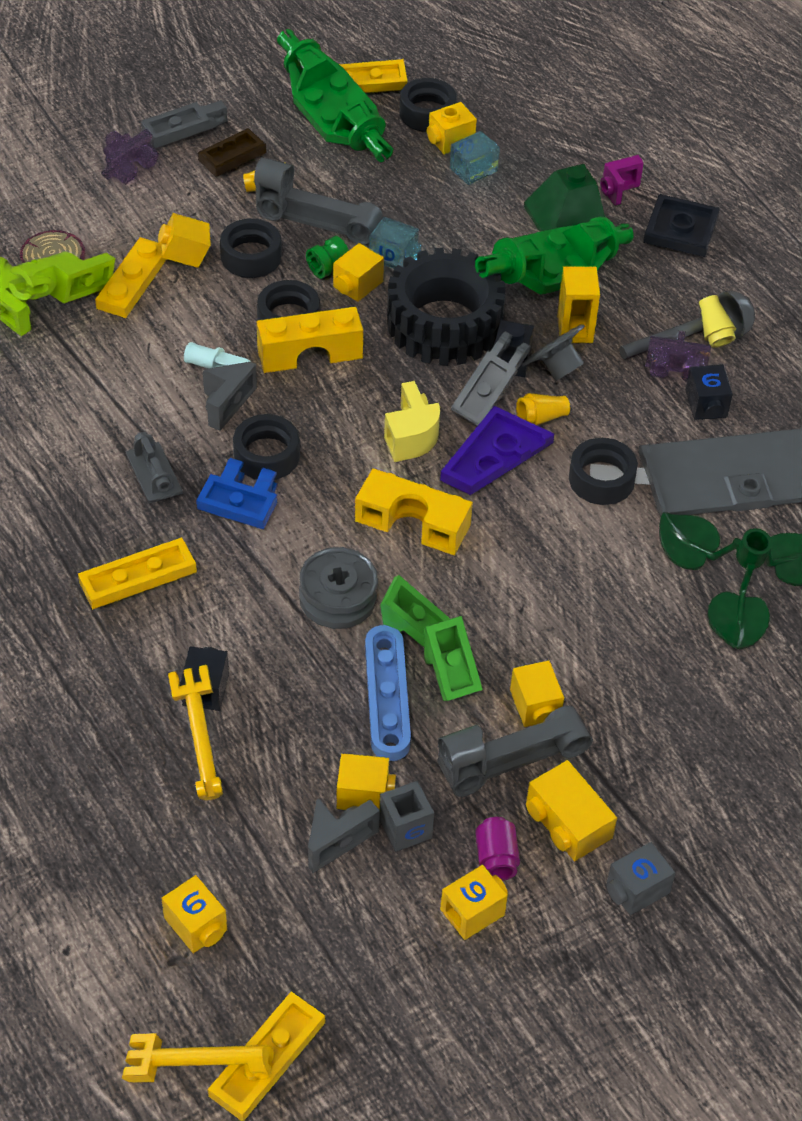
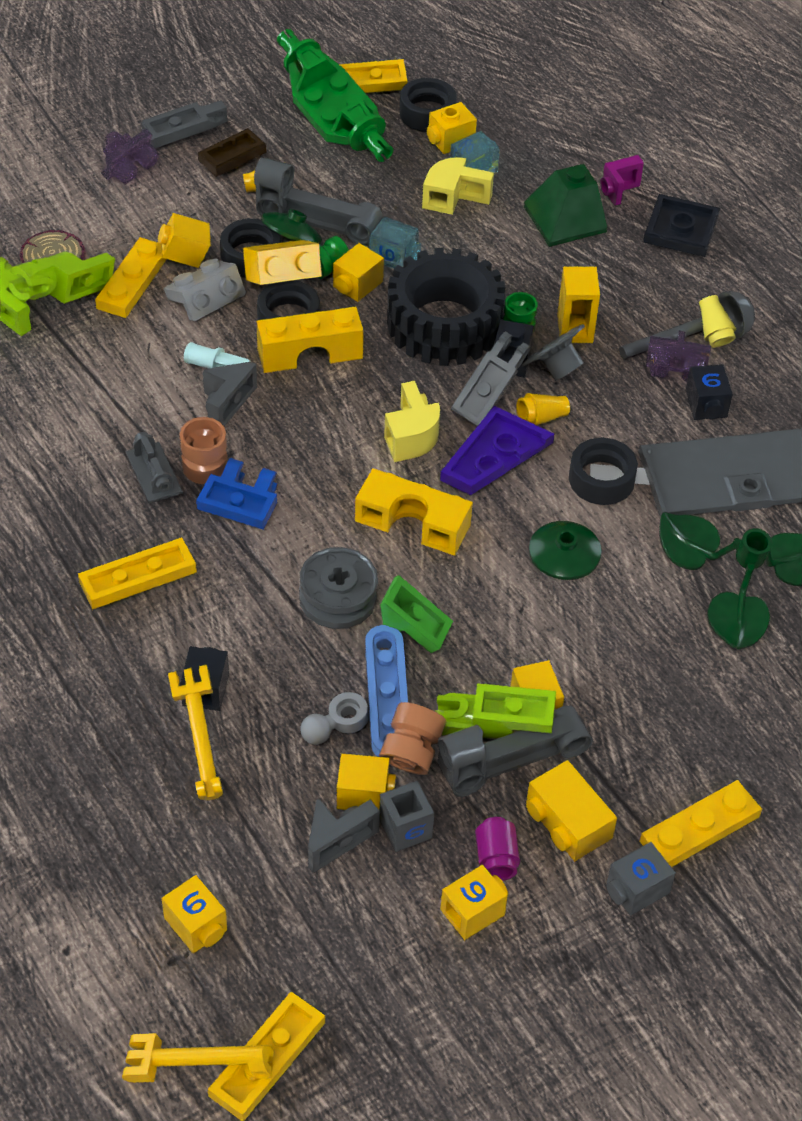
black tyre [233,414,300,480] -> none
bright green slope [424,616,483,701] -> none
green plate [475,216,634,295] -> none
none -> light grey bracket [163,258,246,321]
none -> nougat wheel [179,417,228,484]
none -> yellow piece [243,240,322,285]
none -> dark green dish [261,209,322,245]
none -> light grey plate [300,692,369,745]
none -> nougat wheel [379,702,447,775]
none -> light yellow brick [422,158,494,215]
none -> lime plate [435,683,556,739]
none -> green wheel [503,292,538,333]
none -> dark green dish [529,521,602,580]
none -> yellow plate [640,780,762,867]

